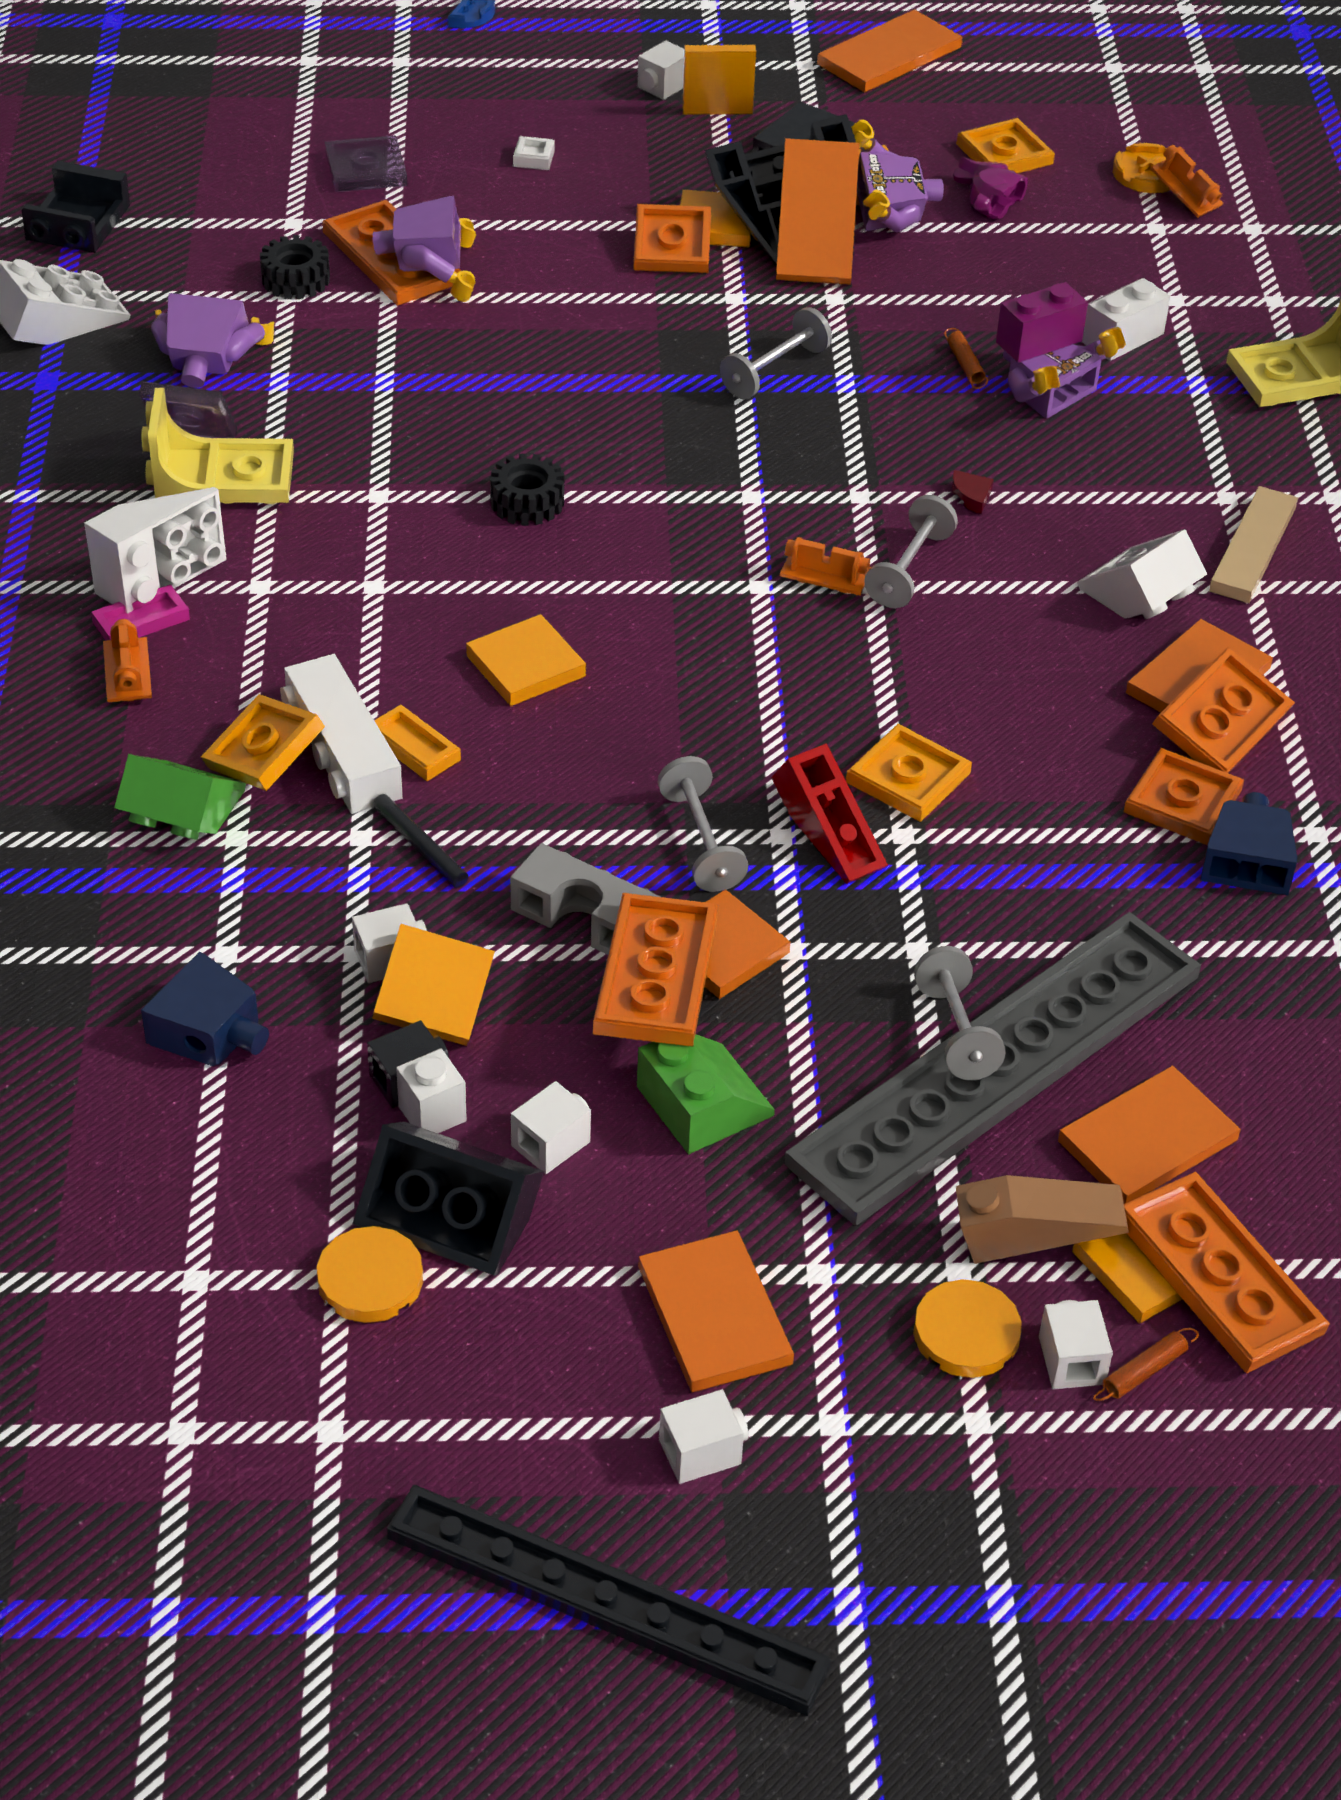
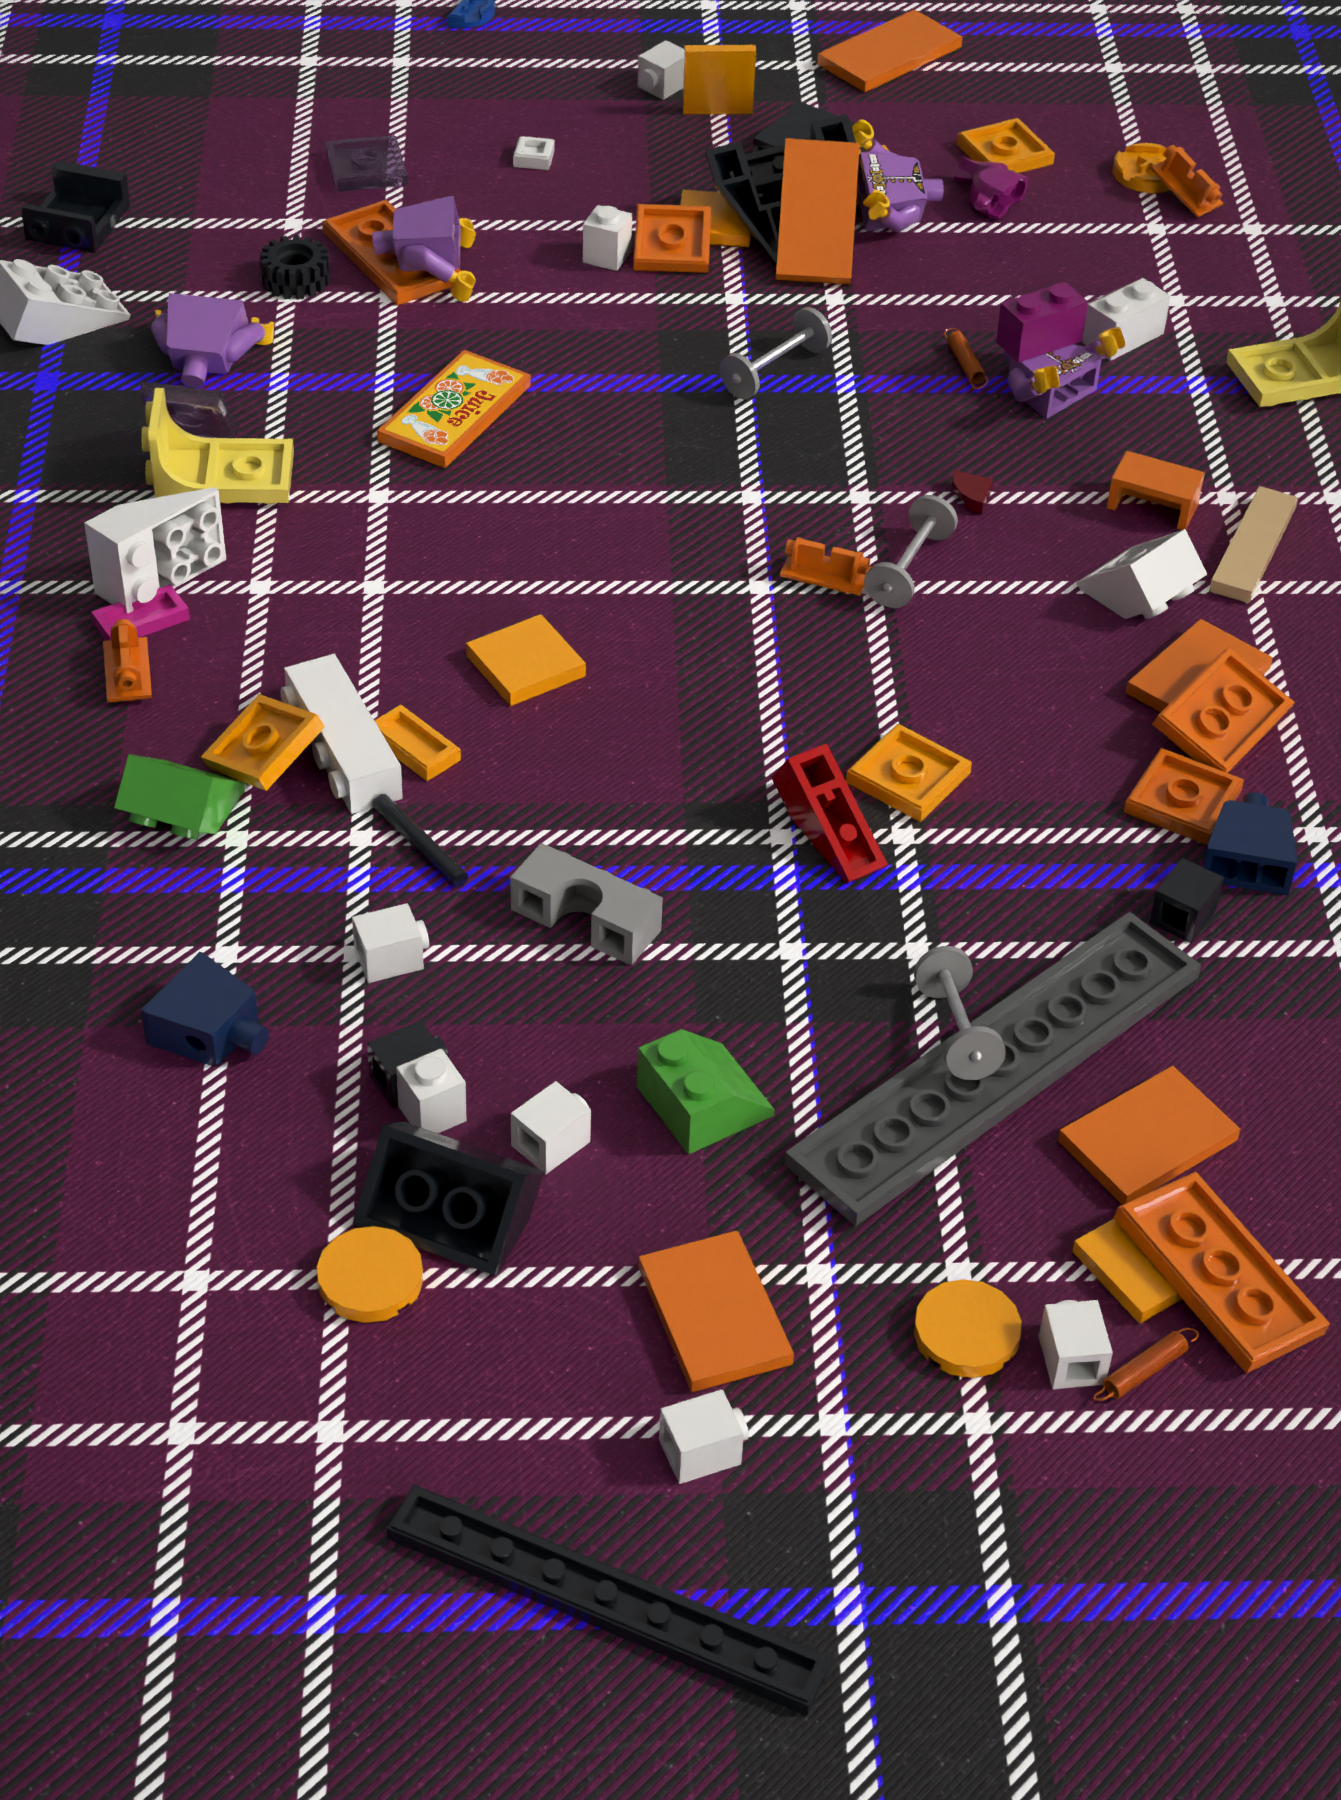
light orange tile [372,924,495,1046] -> none
black tyre [490,453,565,526] -> none
orange tile [593,893,718,1047] -> none
light grey axle [658,756,748,892] -> none
orange tile [704,889,791,999] -> none
medium nougat slope [956,1175,1129,1264] -> none
none -> tile [377,350,531,468]
none -> white brick [583,205,632,271]
none -> orange panel [1107,451,1205,530]
none -> black brick [1149,858,1224,943]

